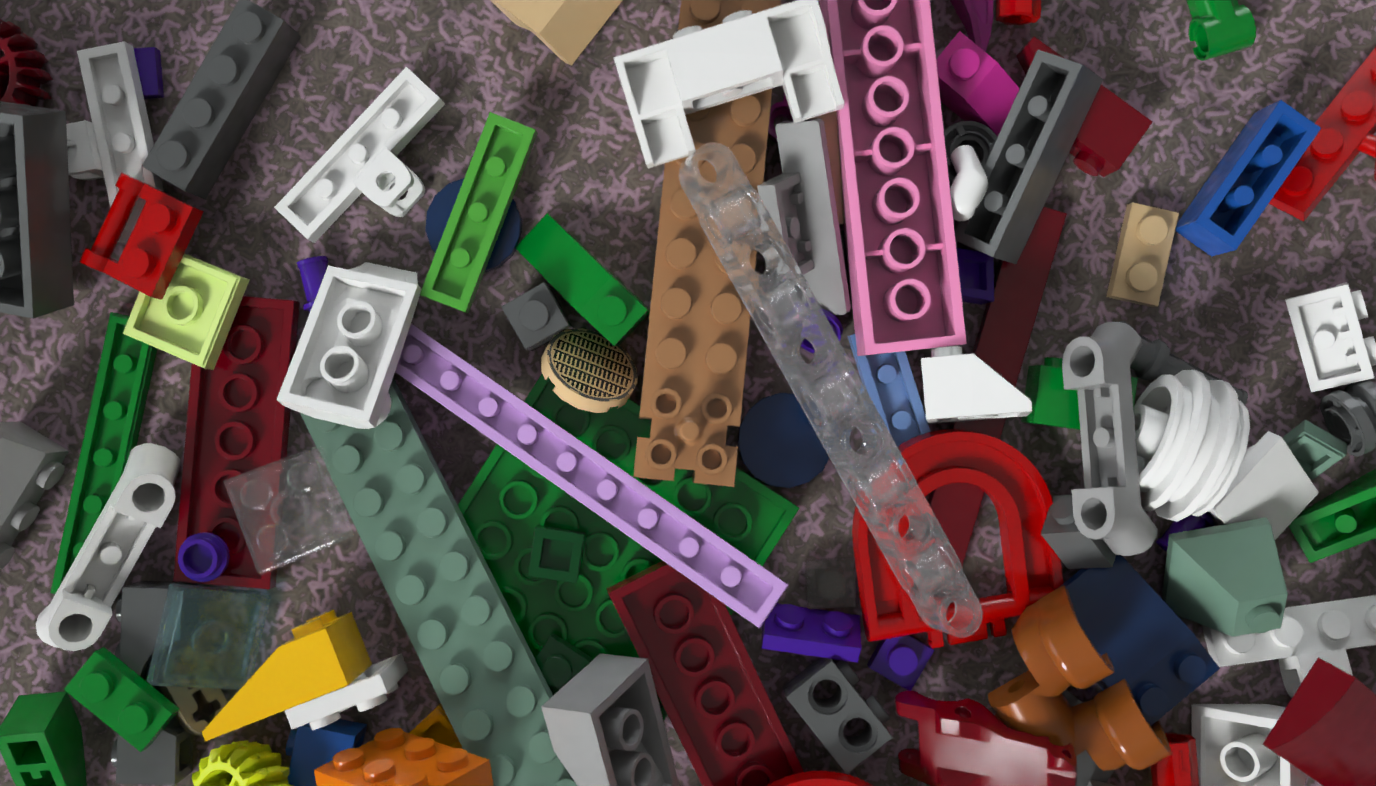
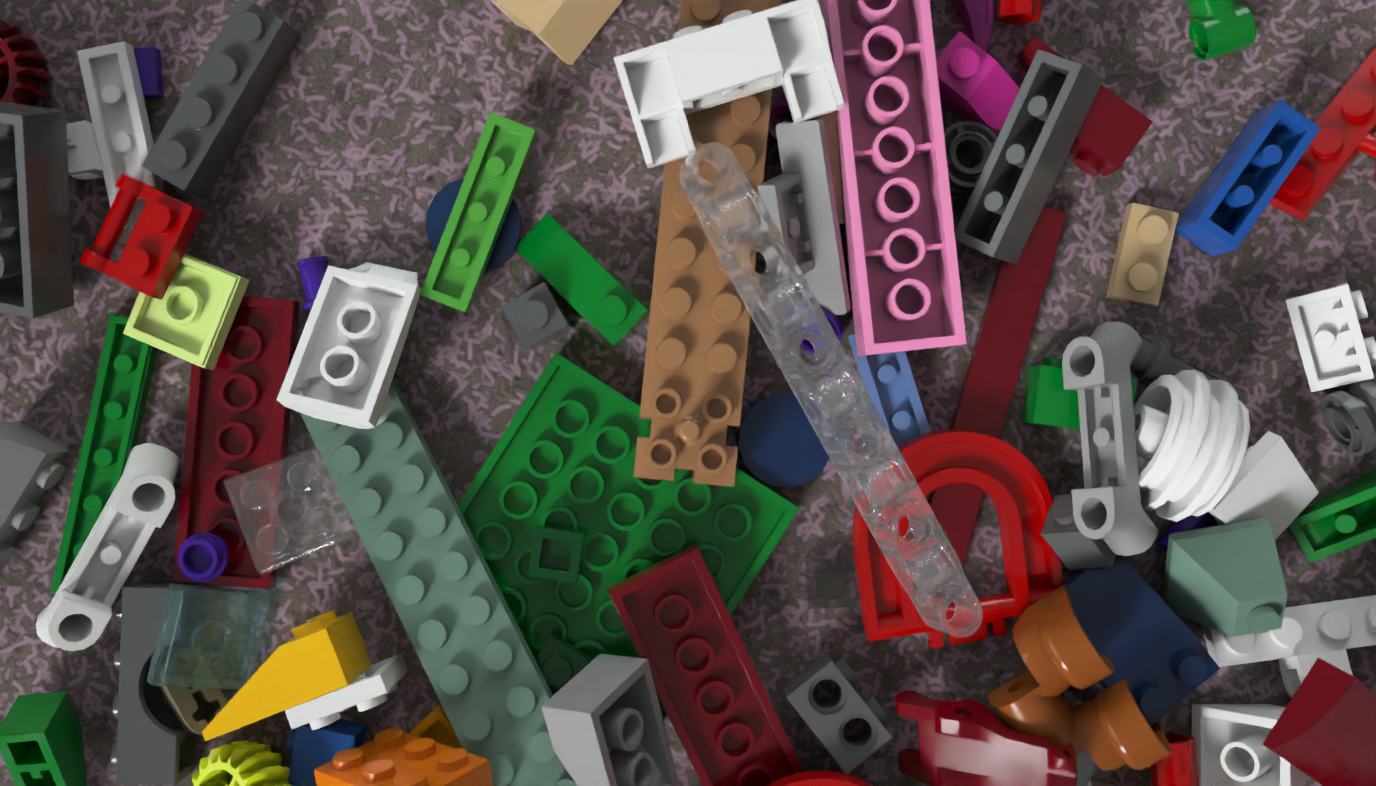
green plate [64,647,180,752] -> none
white plate [274,67,445,243] -> none
lavender plate [395,324,789,628] -> none
tile [541,328,637,413] -> none
dark purple plate [761,603,862,663] -> none
dark purple plate [867,635,934,691] -> none
white slope [921,346,1032,424] -> none
white arm [950,145,988,221] -> none
dark purple plate [956,248,994,305] -> none
sand green tile [1282,420,1347,480] -> none

